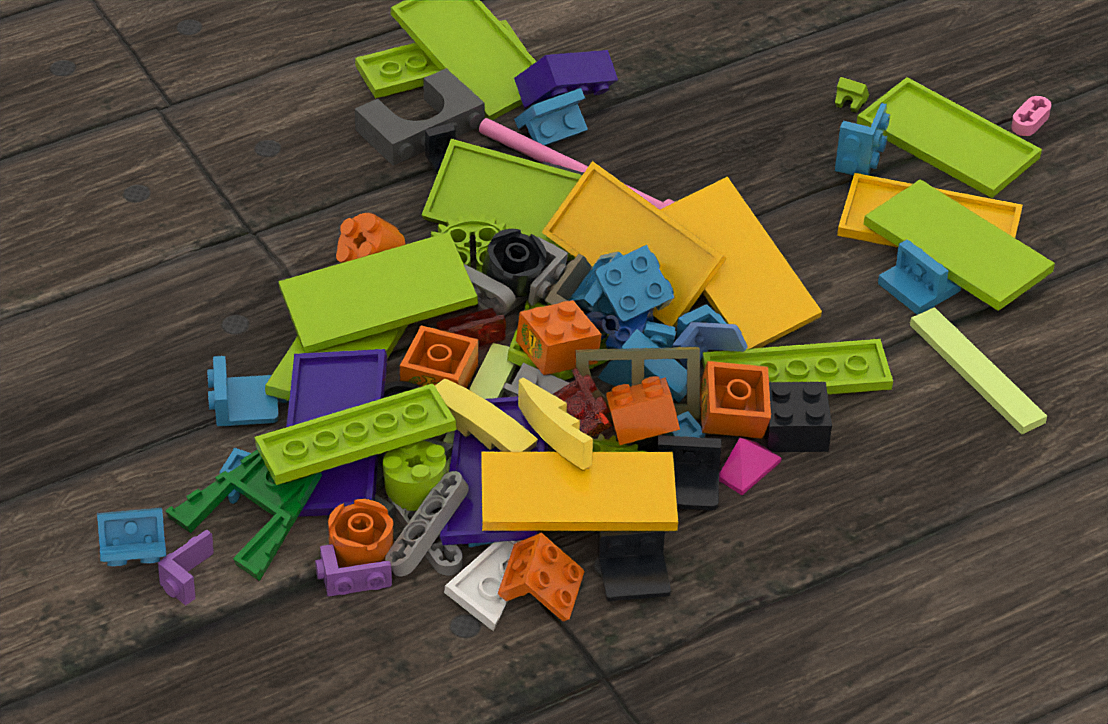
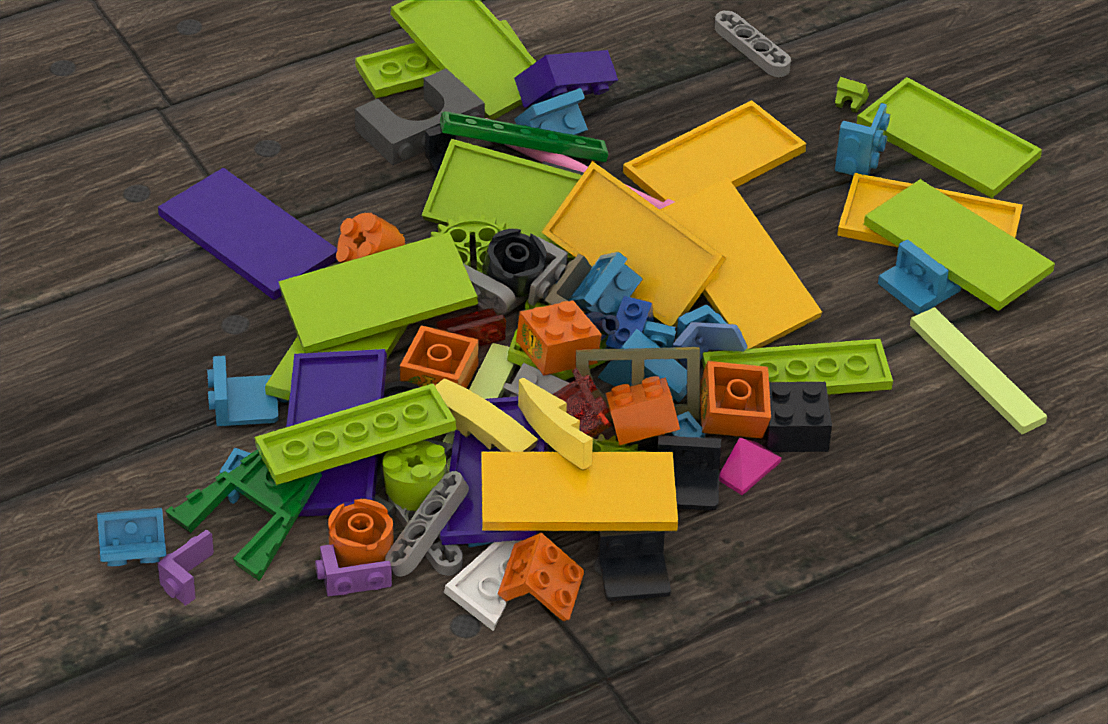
dark azure bracket [595,245,674,322] -> none
bright pink beam [1011,96,1051,136] -> none
none -> dark purple tile [158,168,337,300]
none -> green tile [440,111,608,162]
none -> yellow tile [623,100,806,202]
none -> light grey beam [715,11,791,77]

